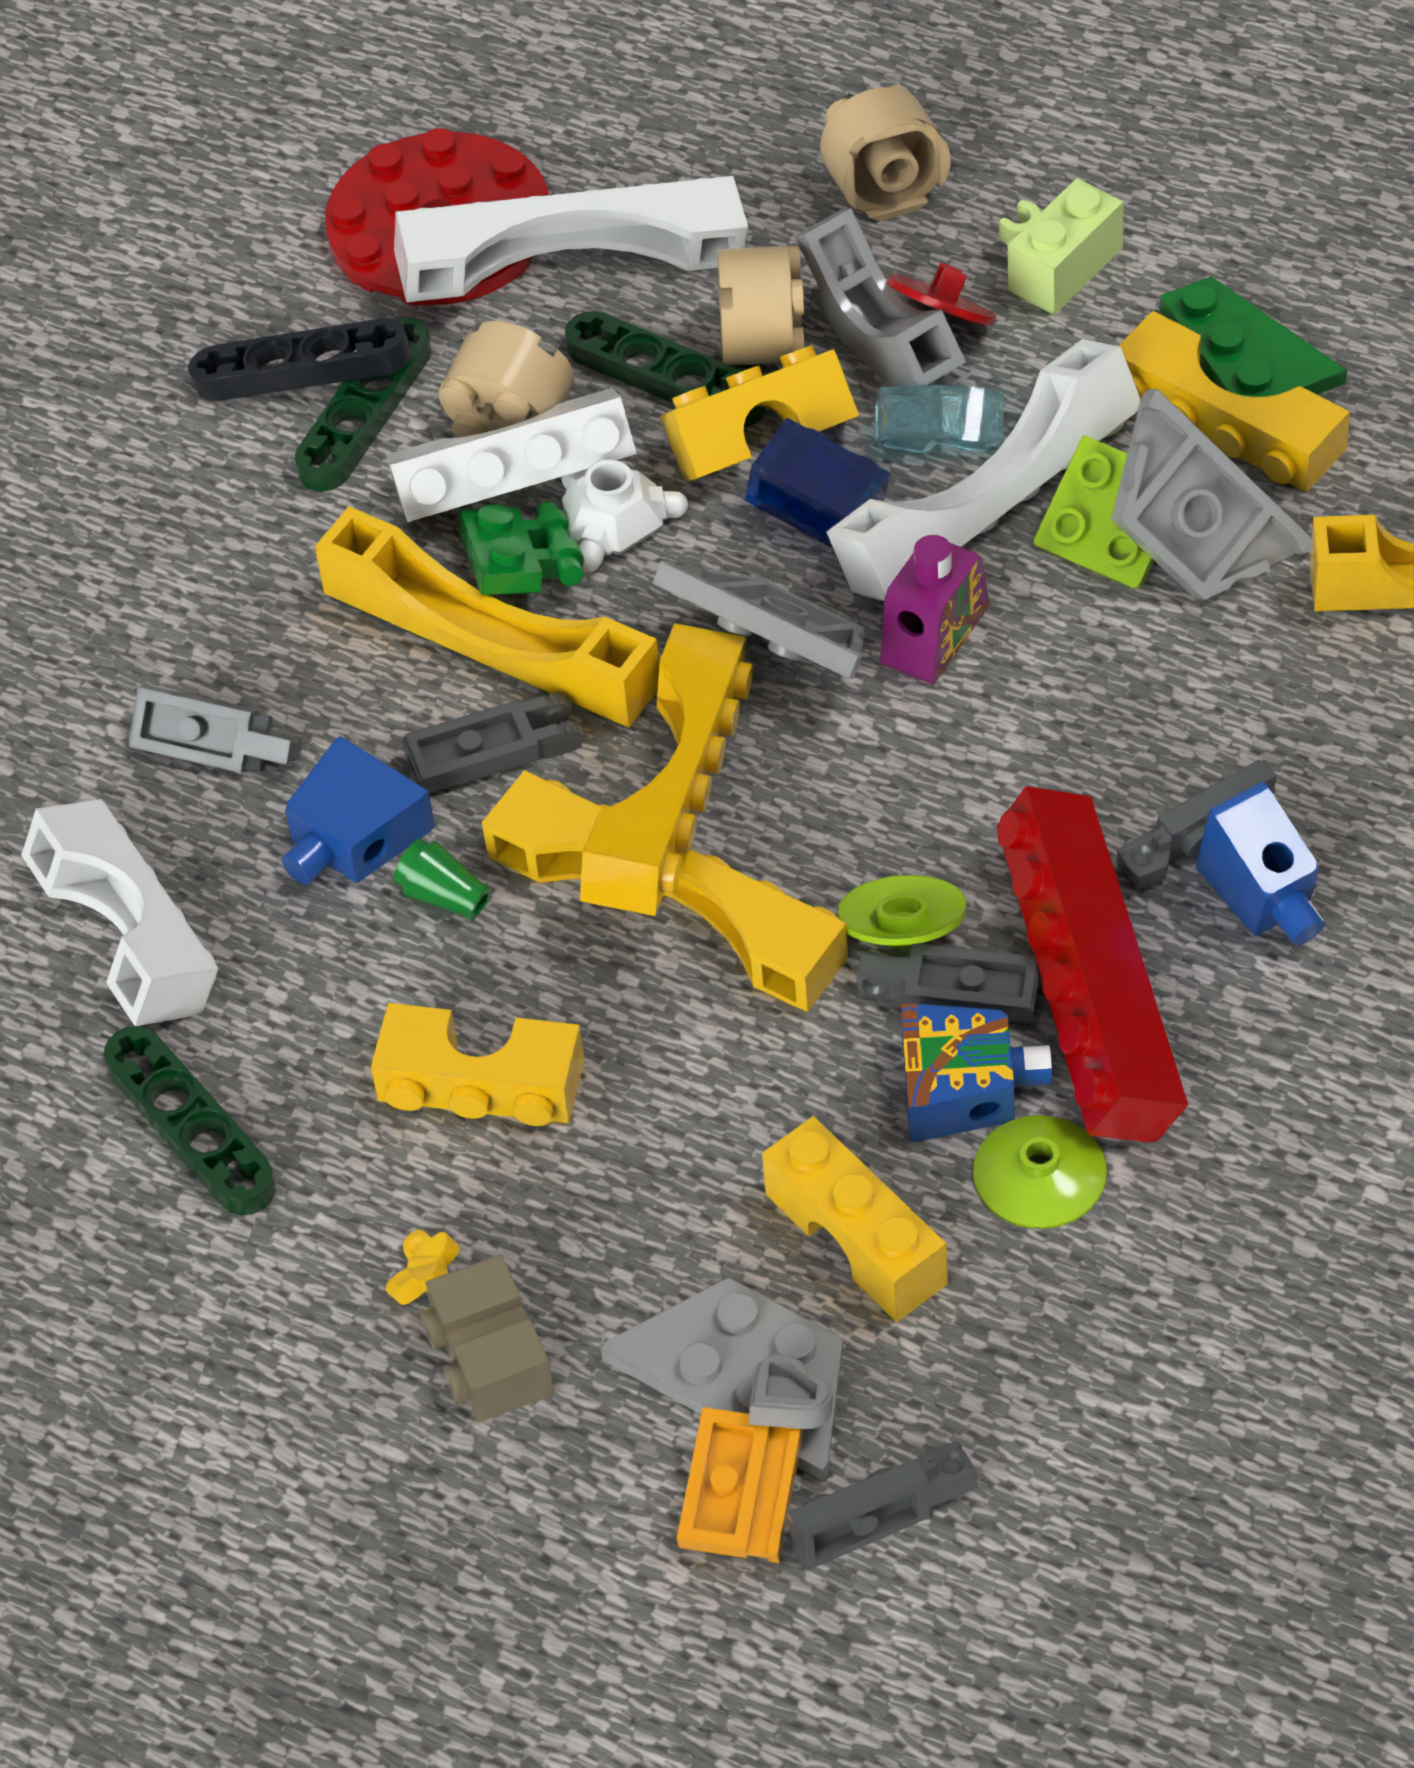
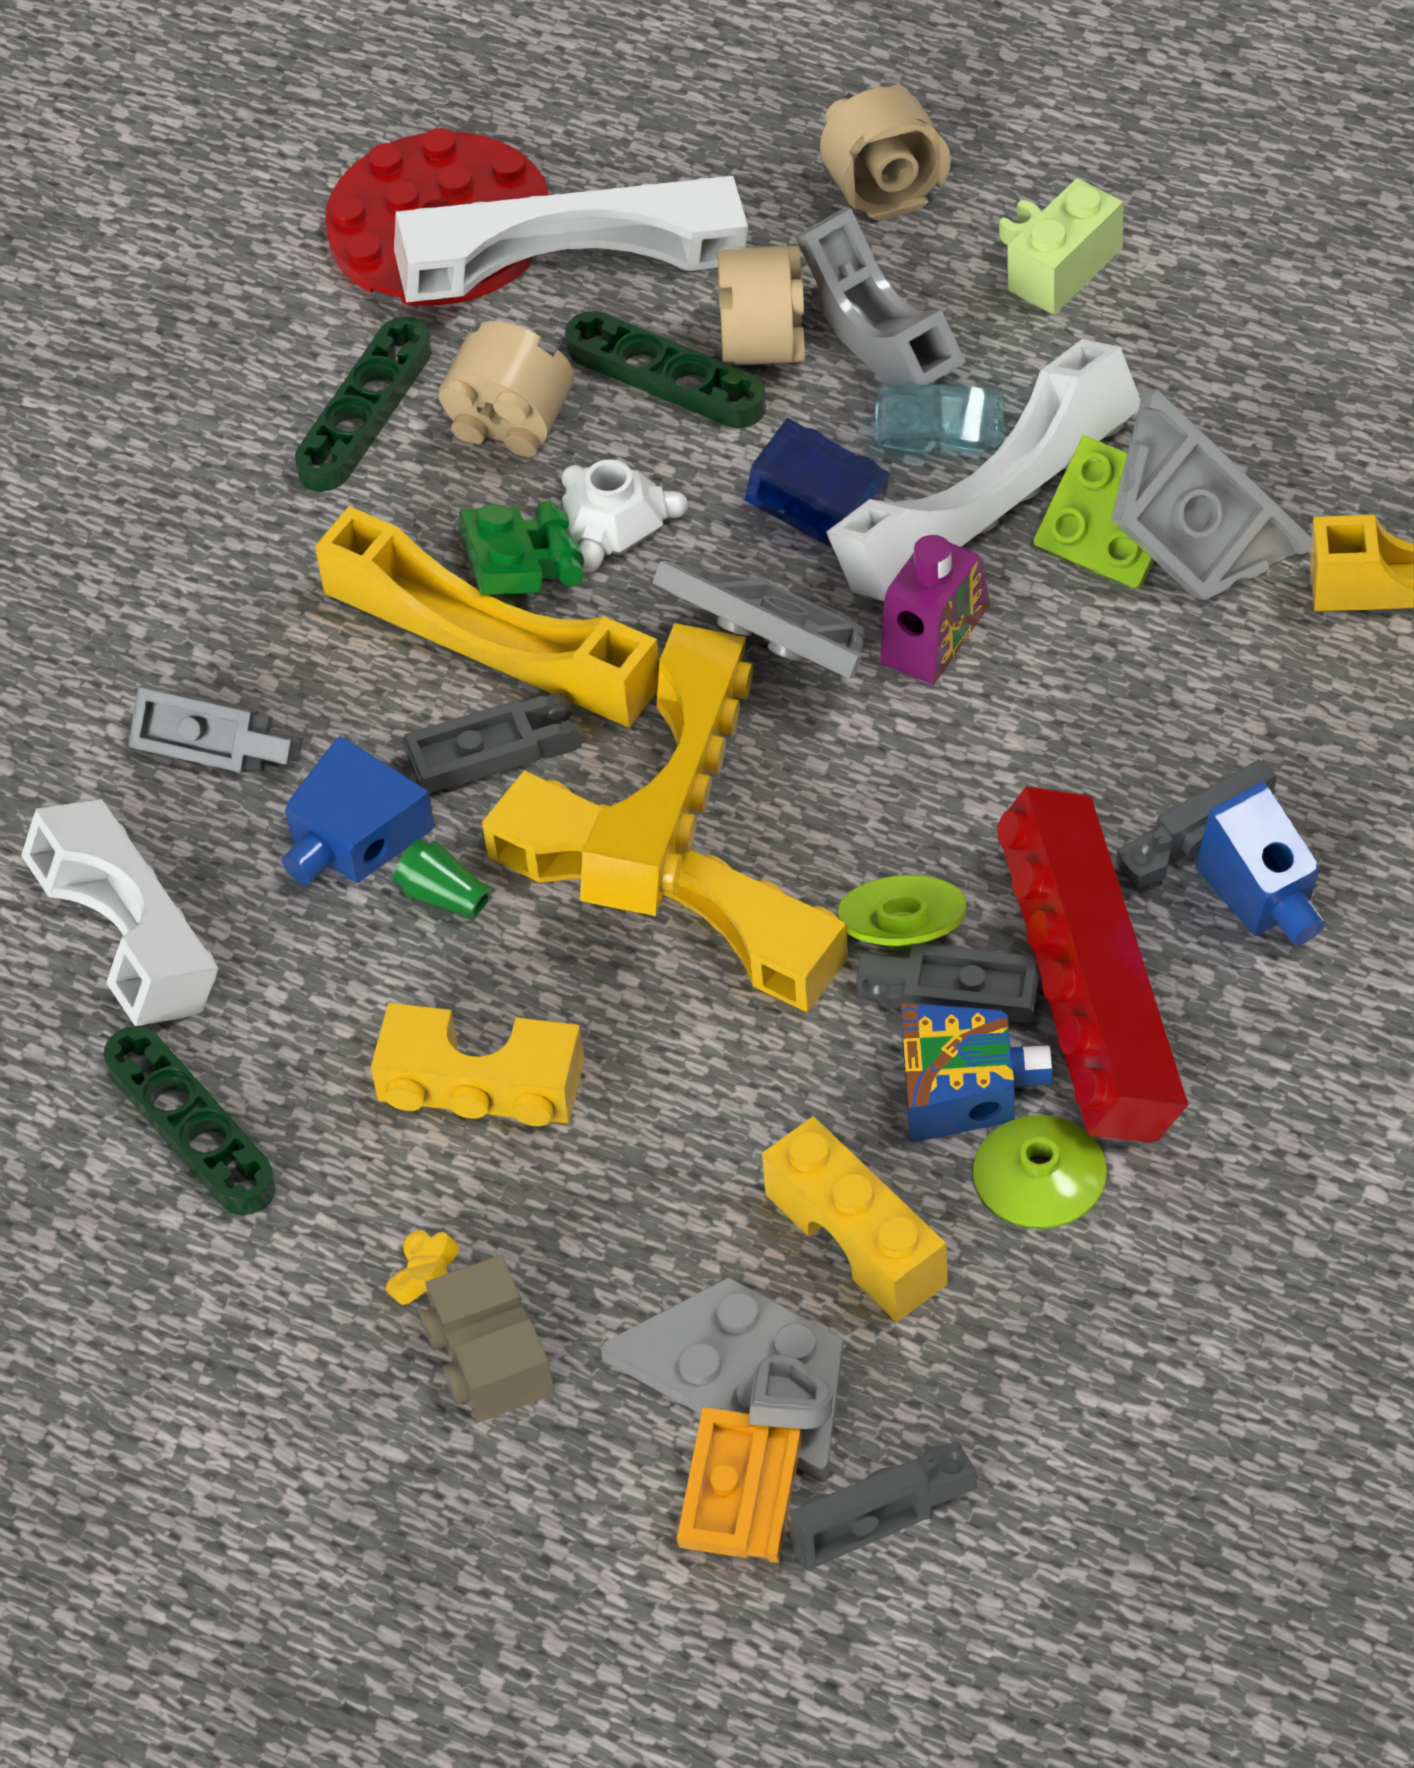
black beam [188,318,413,401] -> none
white arch [386,388,637,522] -> none
yellow arch [659,345,859,482] -> none
red piece [886,262,996,326] -> none
yellow arch [1118,311,1350,493] -> none
green wing [1159,276,1347,397] -> none

